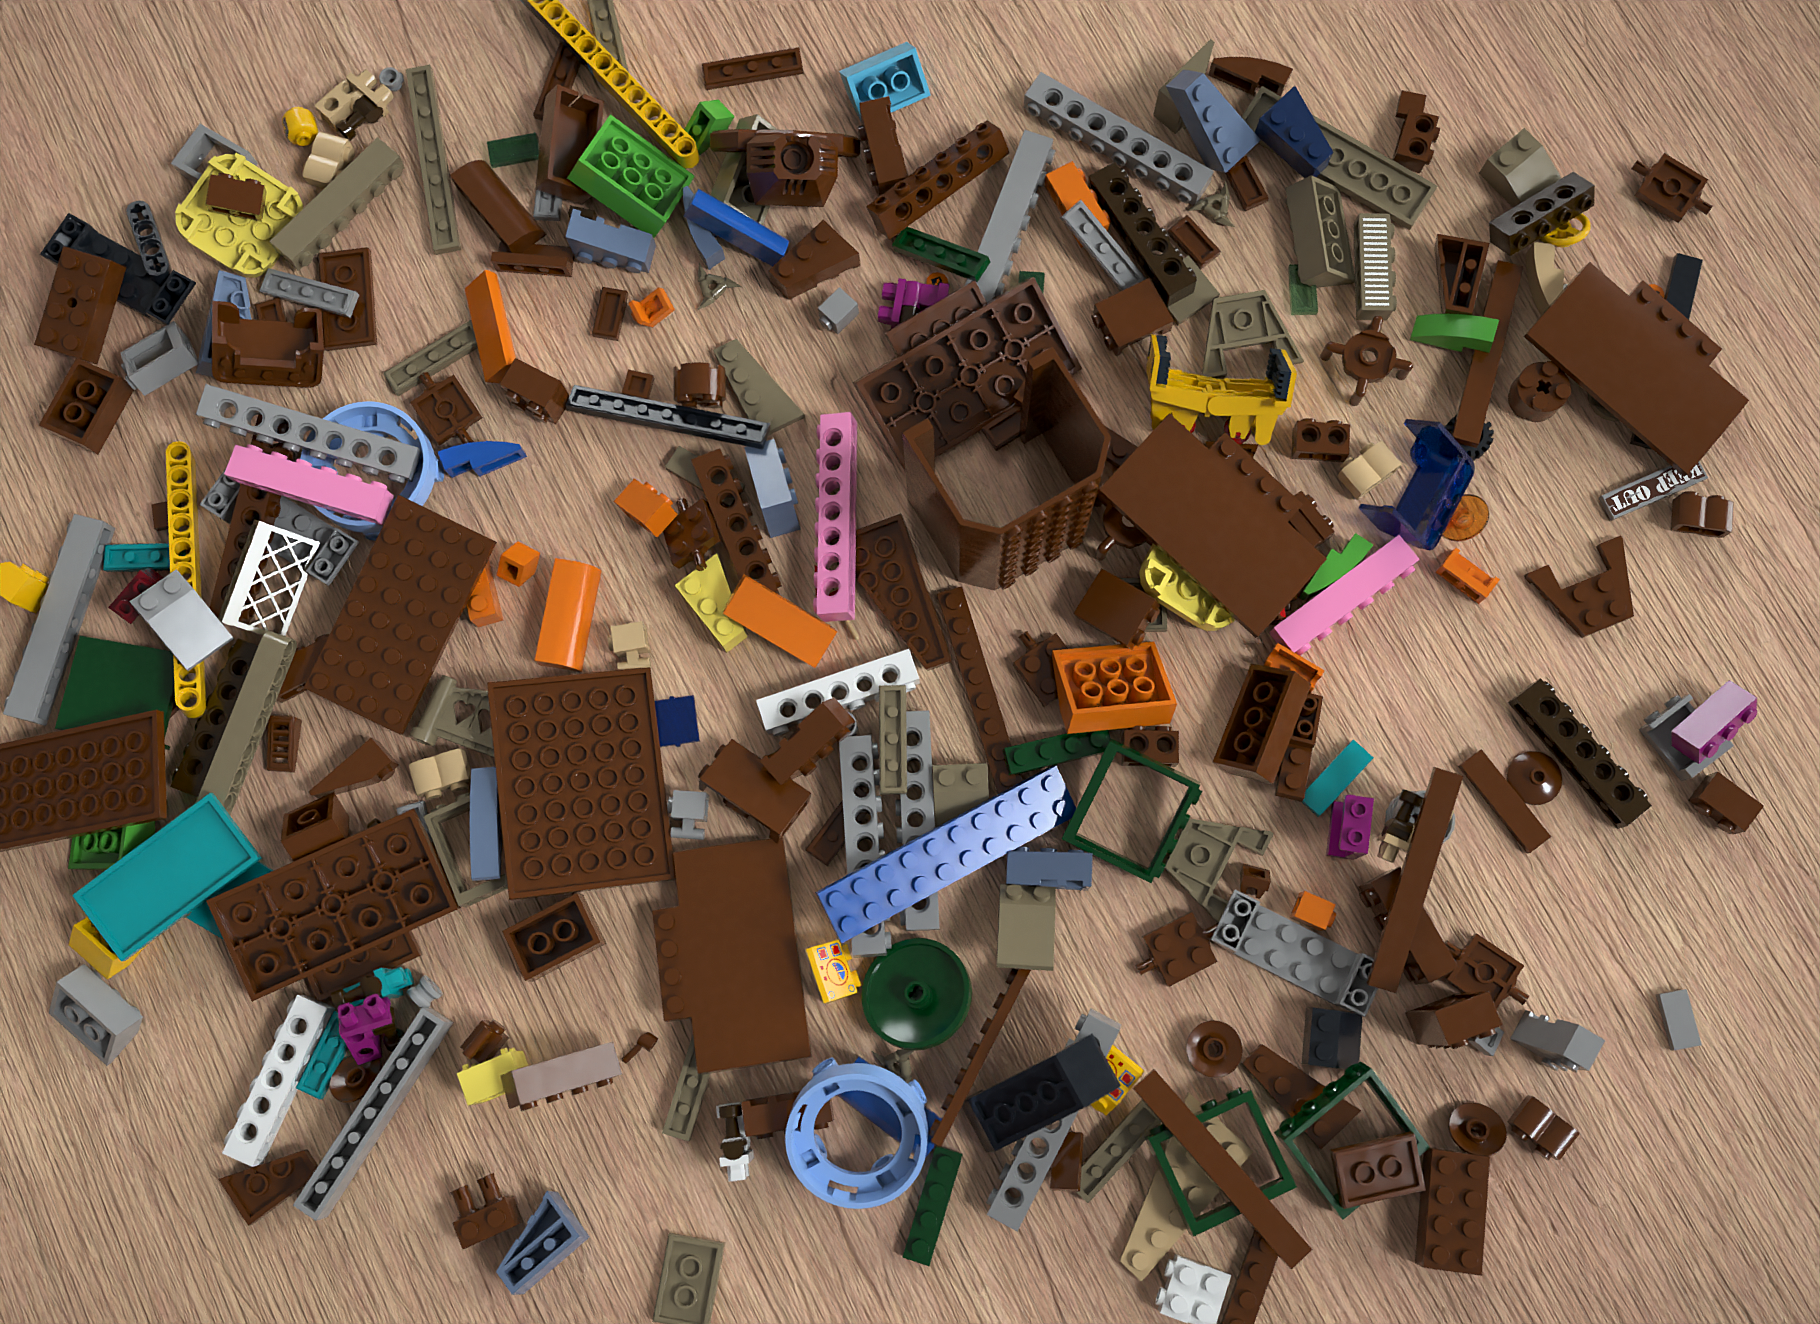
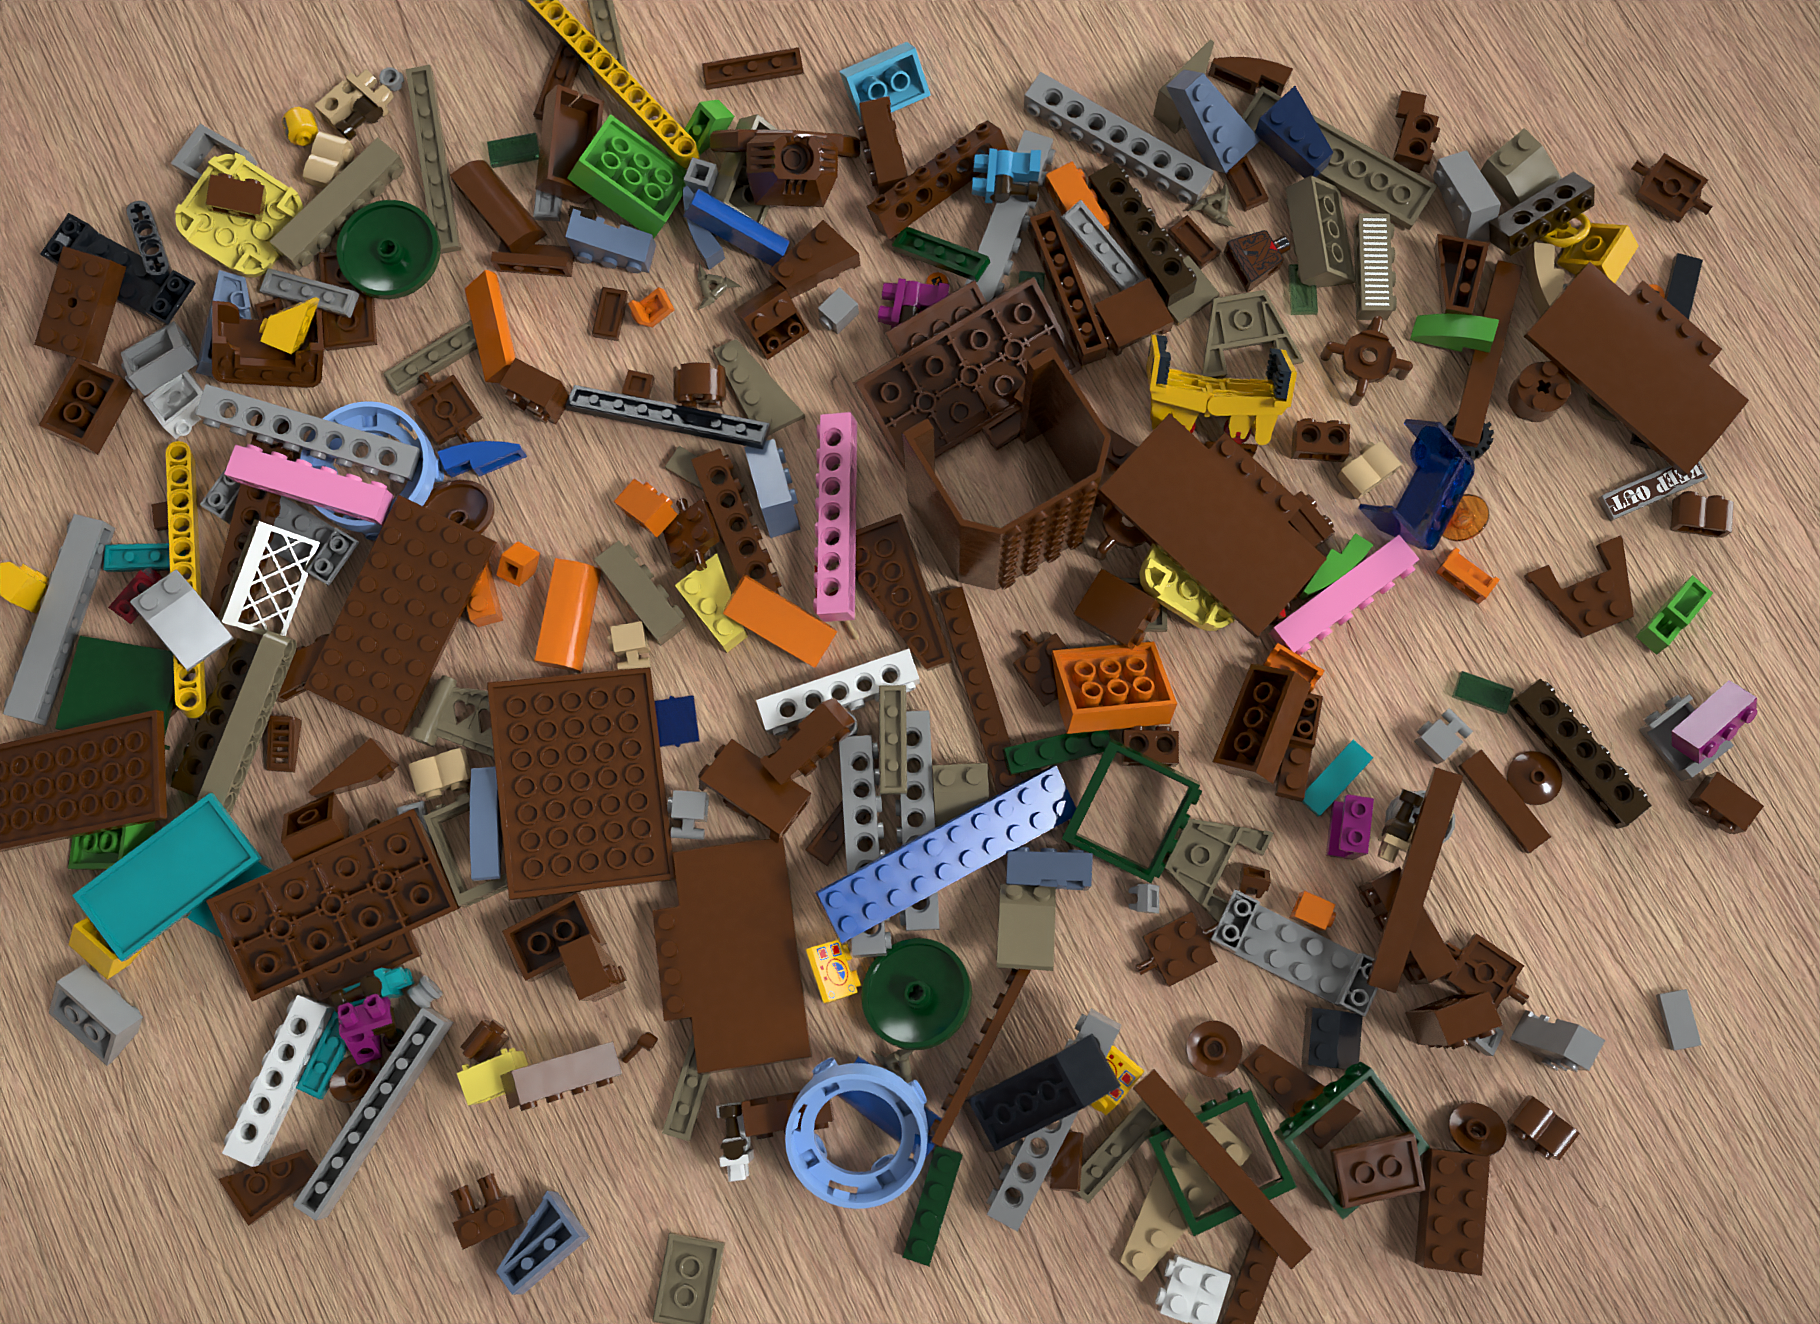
none -> white plate [144,371,204,439]
none -> yellow slope [259,297,320,354]
none -> dark green dish [336,200,441,299]
none -> reddish brown dish [423,480,495,534]
none -> reddish brown wedge [558,934,627,1002]
none -> dark tan brick [594,540,686,645]
none -> light grey brick [684,157,718,195]
none -> reddish brown slope [733,282,809,360]
none -> dark azure hips [972,148,1041,203]
none -> reddish brown brick [1028,209,1108,366]
none -> light grey tile [1129,884,1159,913]
none -> torso [1223,230,1290,292]
none -> light grey brick [1414,708,1473,764]
none -> light grey wedge [1433,150,1501,242]
none -> clear green tile [1452,671,1514,716]
none -> yellow slope [1557,223,1639,283]
none -> bright green slope [1636,575,1713,655]

